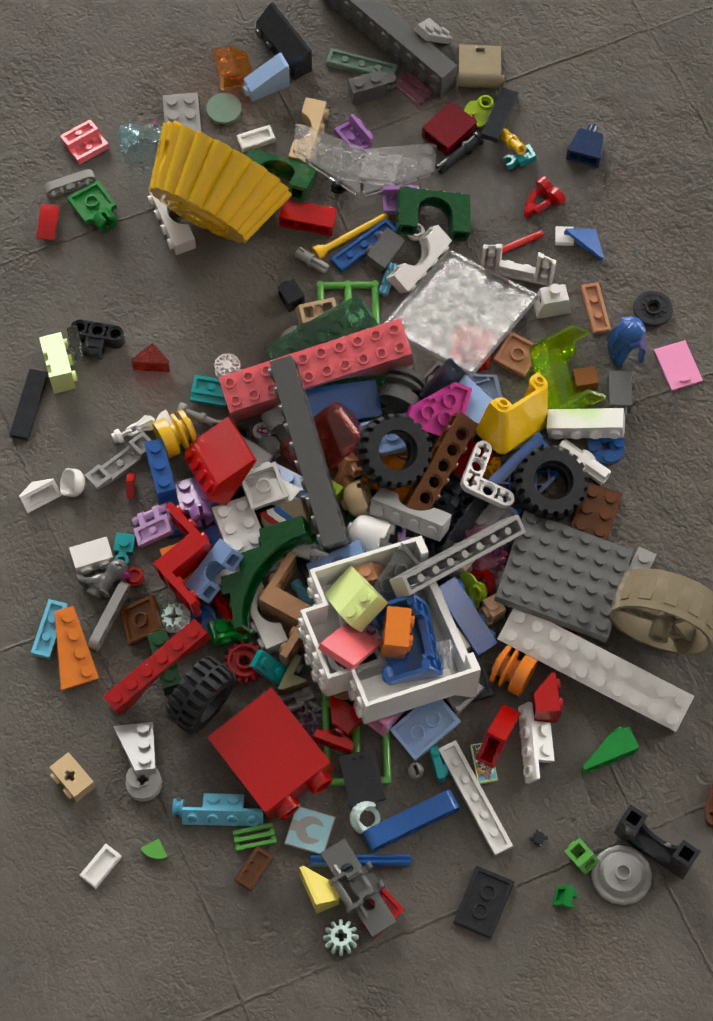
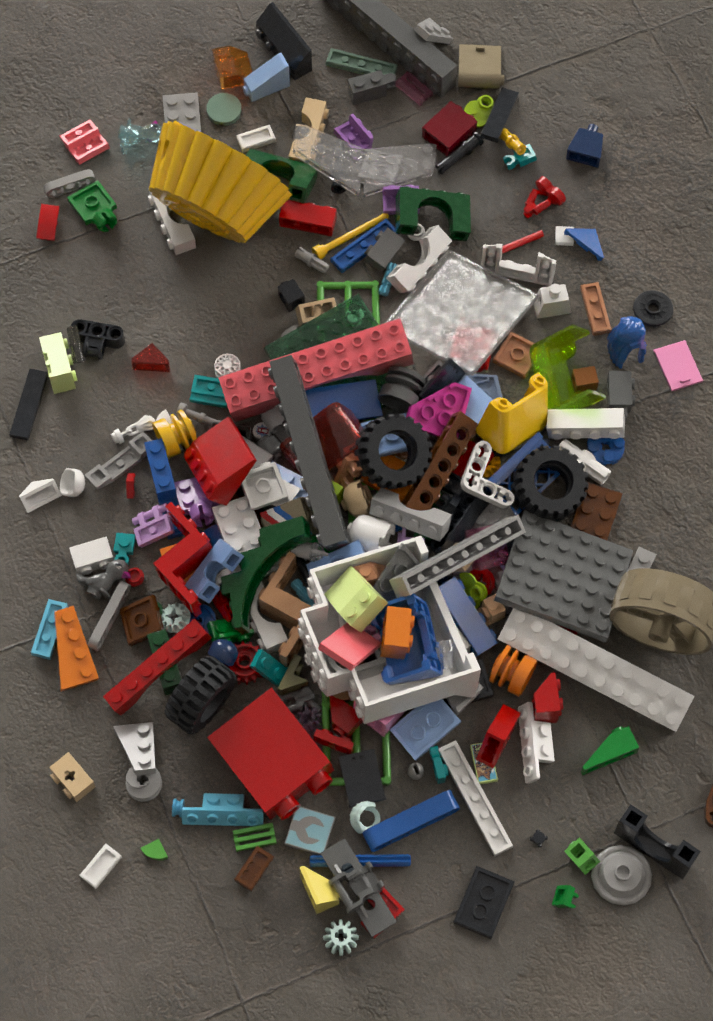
none -> dark blue hair [208,639,239,666]

